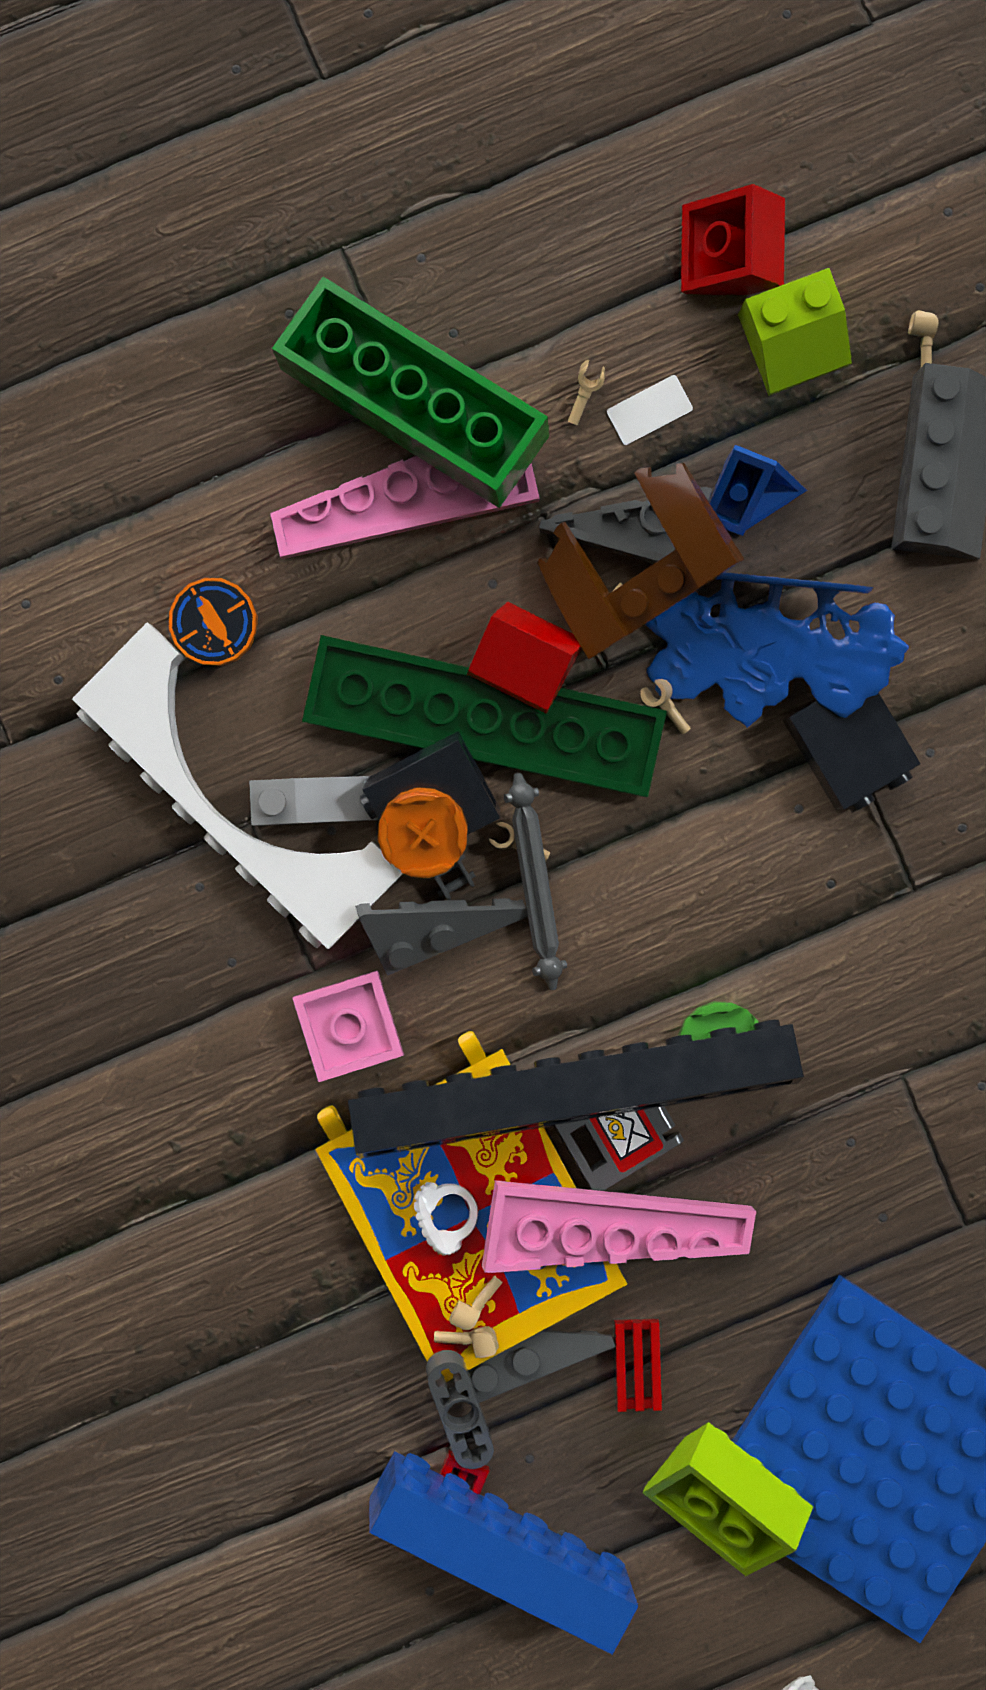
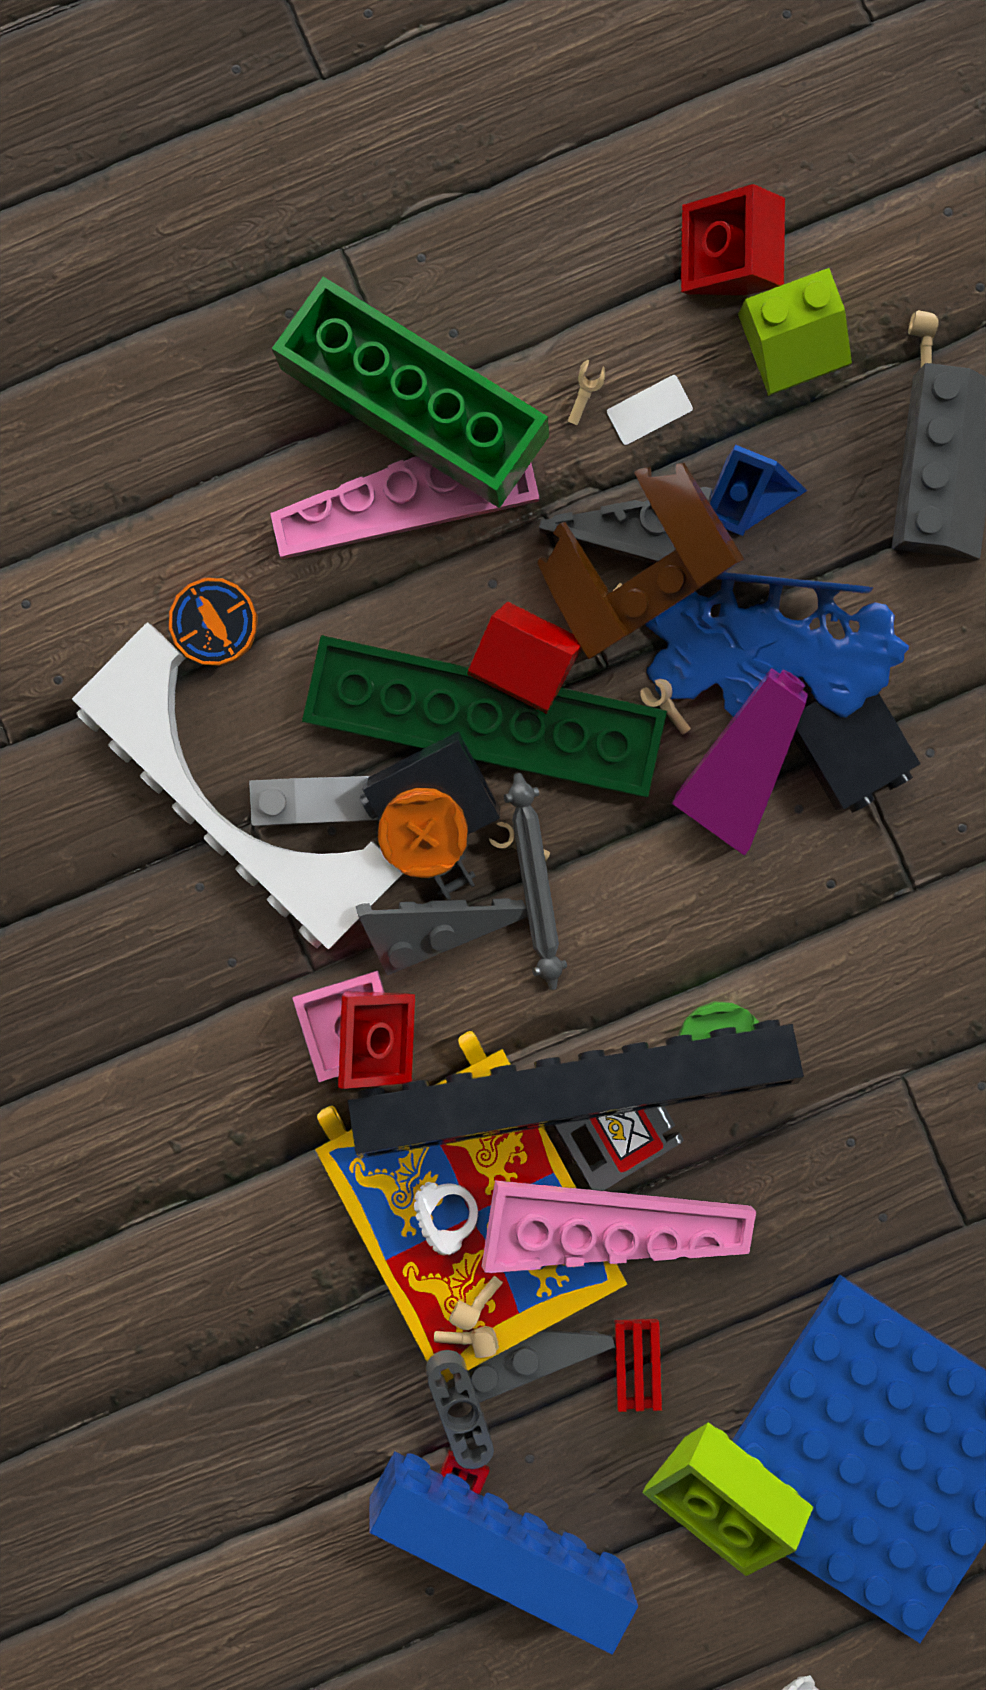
none -> red slope [338,991,415,1089]
none -> magenta slope [672,668,808,856]

